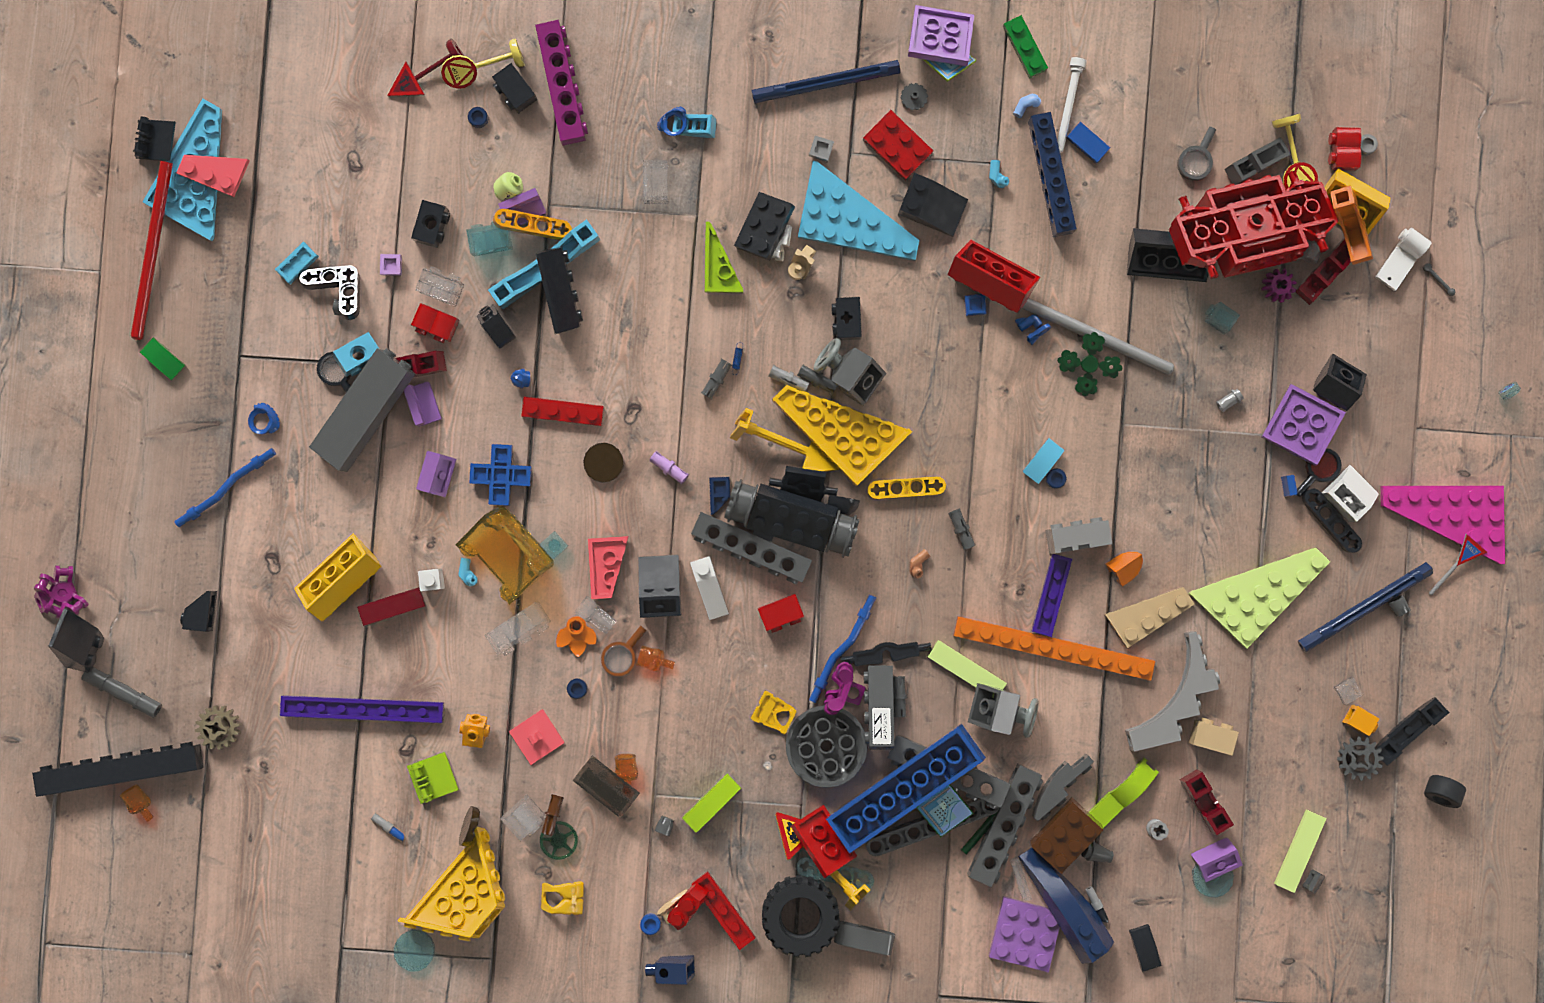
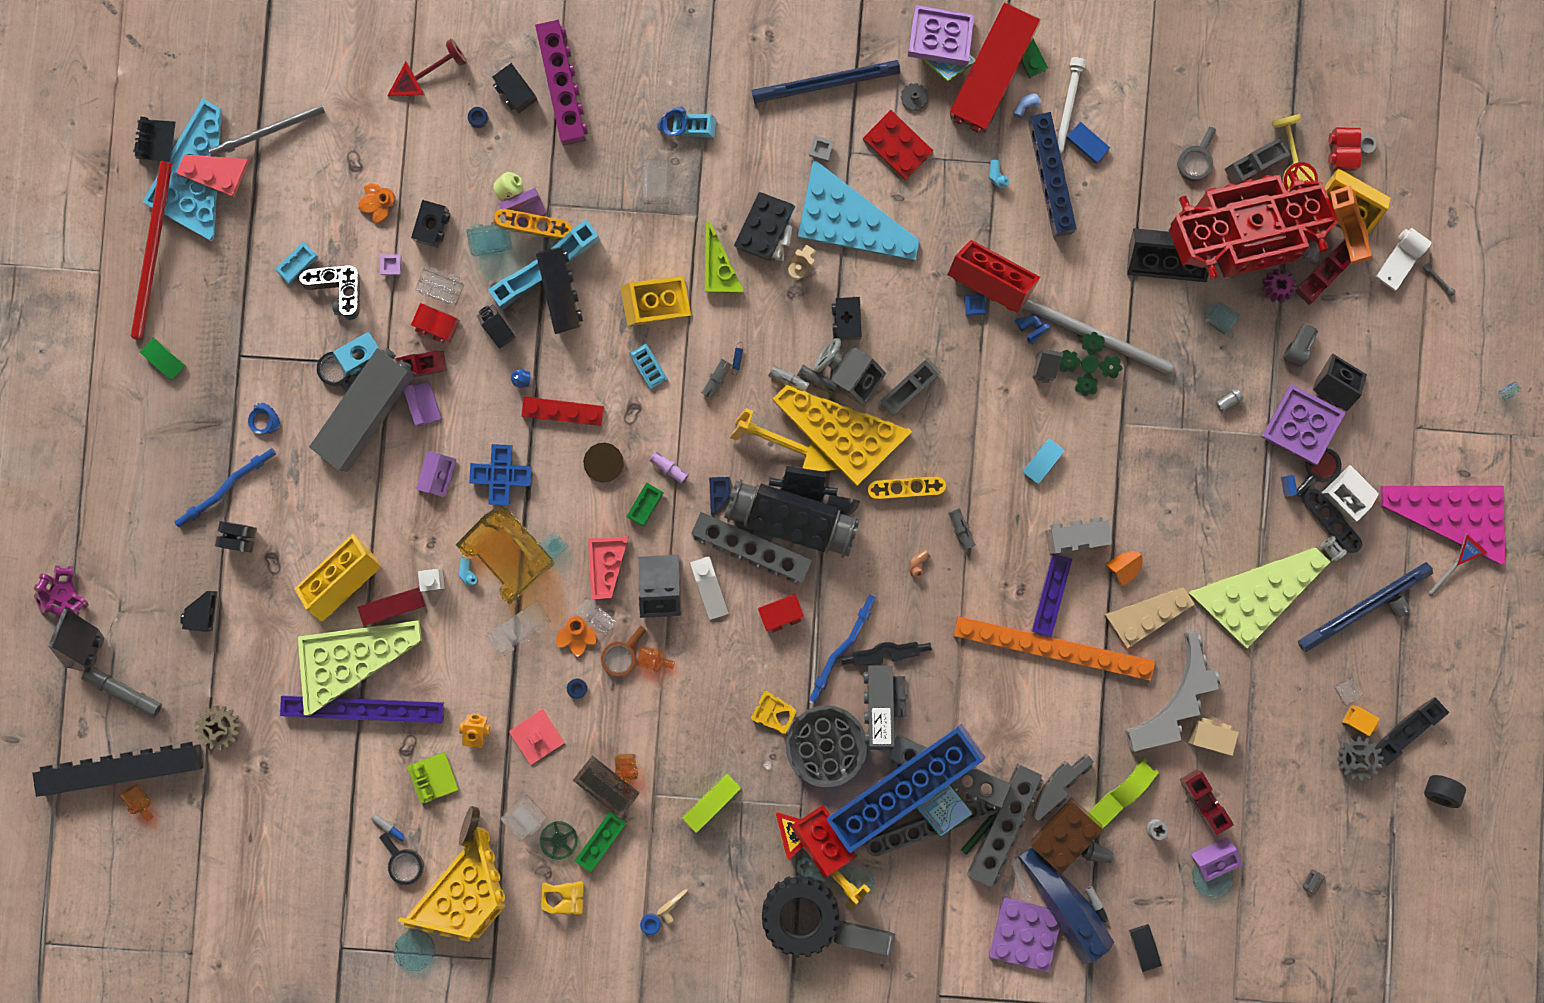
light yellow piece [441,39,525,89] -> none
reddish brown axle [542,794,564,836] -> none
dark blue torso [645,955,695,985] -> none
dark grey hose [655,815,674,836] -> none
red brick [667,883,708,930] -> none
red plate [691,871,756,950] -> none
magenta piece [823,662,866,715] -> none
black slope [898,173,968,237] -> none
yellowish green tile [927,640,1007,698] -> none
dark grey piece [968,683,1039,738] -> none
dark blue tile [1045,468,1067,489] -> none
yellowish green tile [1274,809,1327,893] -> none
none -> dark grey bar [209,105,325,157]
none -> black wheel [215,521,257,553]
none -> yellowish green wing [298,621,422,716]
none -> orange plate [358,183,395,224]
none -> piece [379,833,424,885]
none -> green plate [575,810,627,873]
none -> yellow slope [620,276,691,326]
none -> green plate [626,482,664,527]
none -> medium azure slope [629,344,668,389]
none -> dark grey slope [881,358,941,415]
none -> red brick [950,2,1041,133]
none -> dark grey slope [1033,349,1063,383]
none -> dark grey piece [1283,324,1319,367]
none -> light grey bush [1319,536,1347,563]

